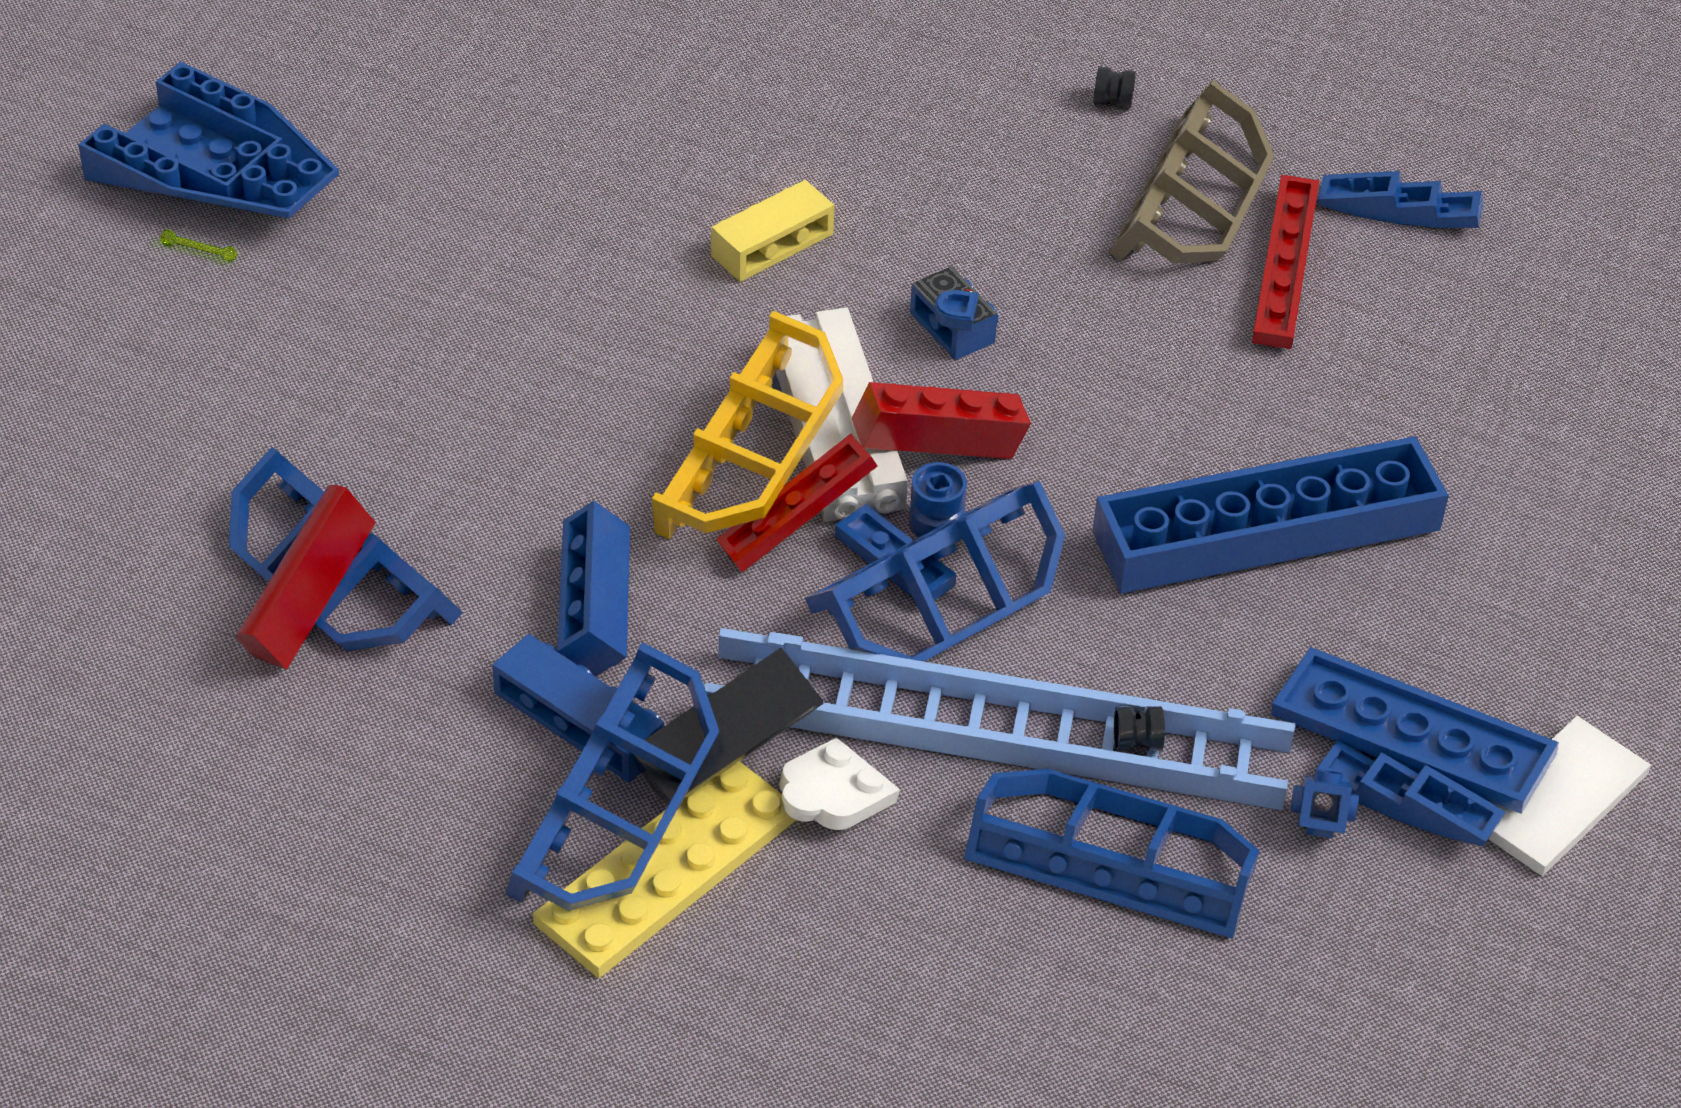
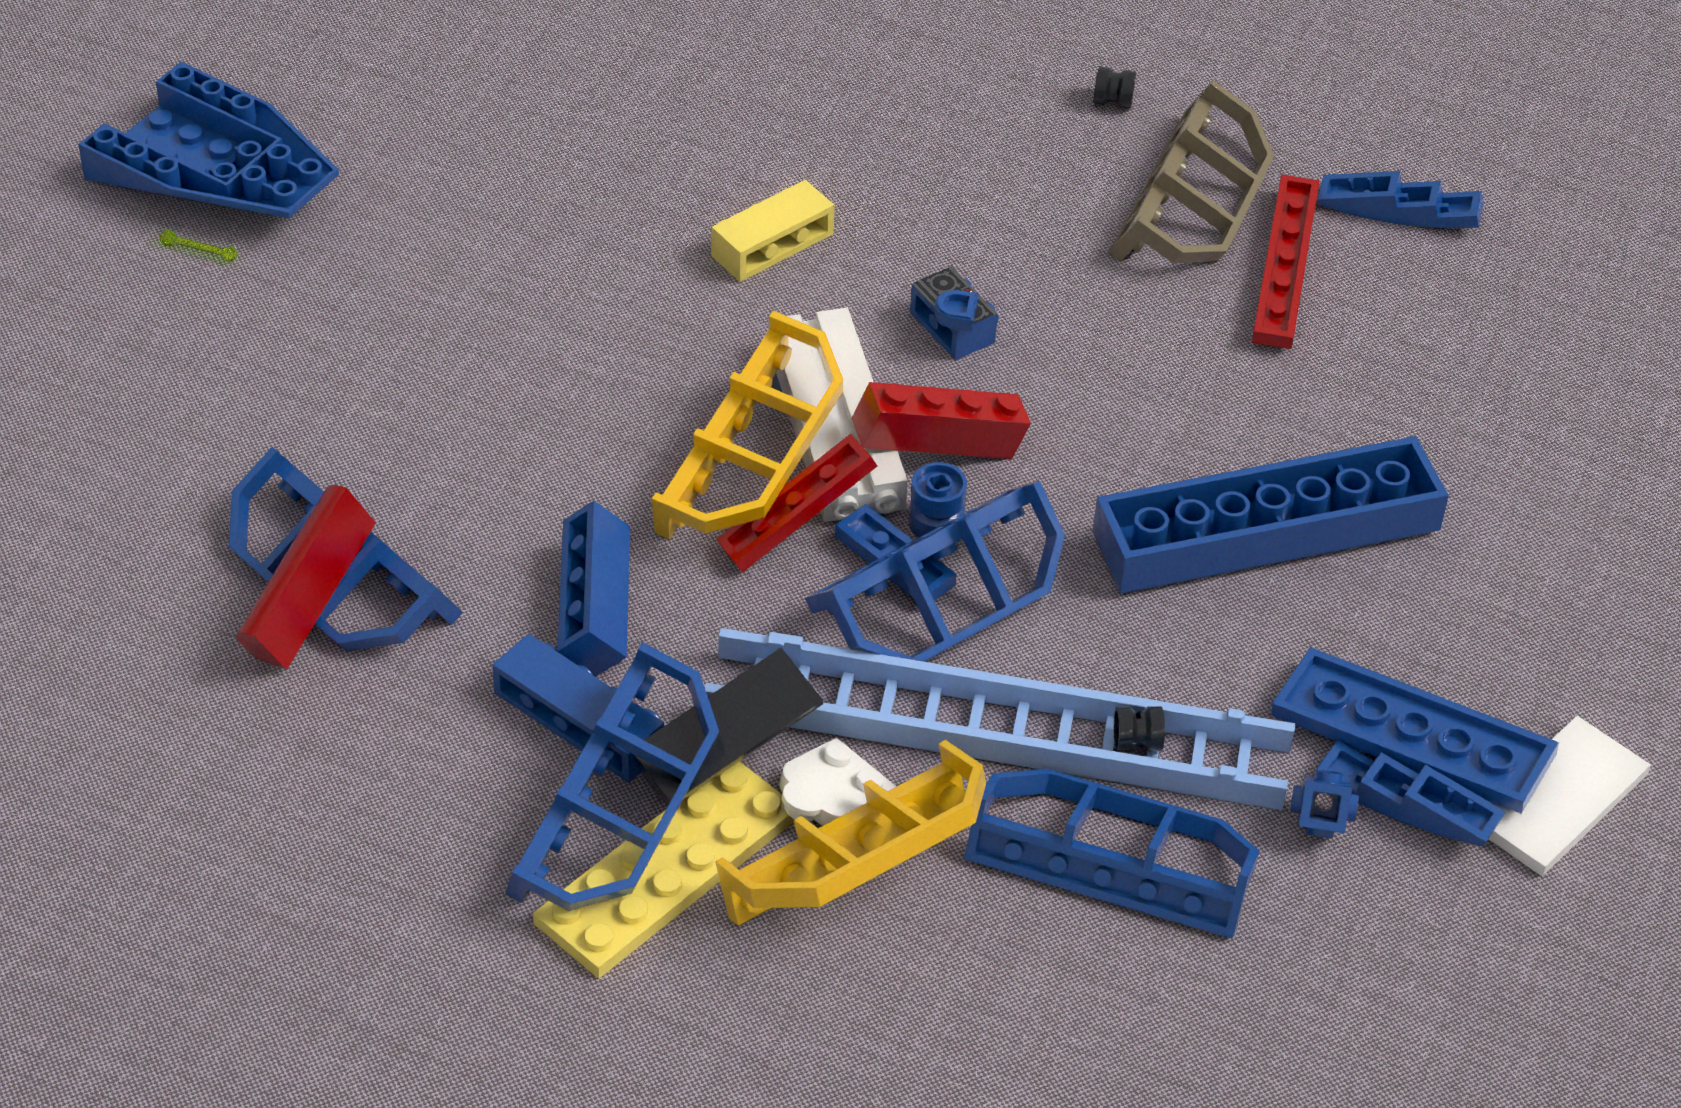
none -> yellow plate [715,740,986,926]

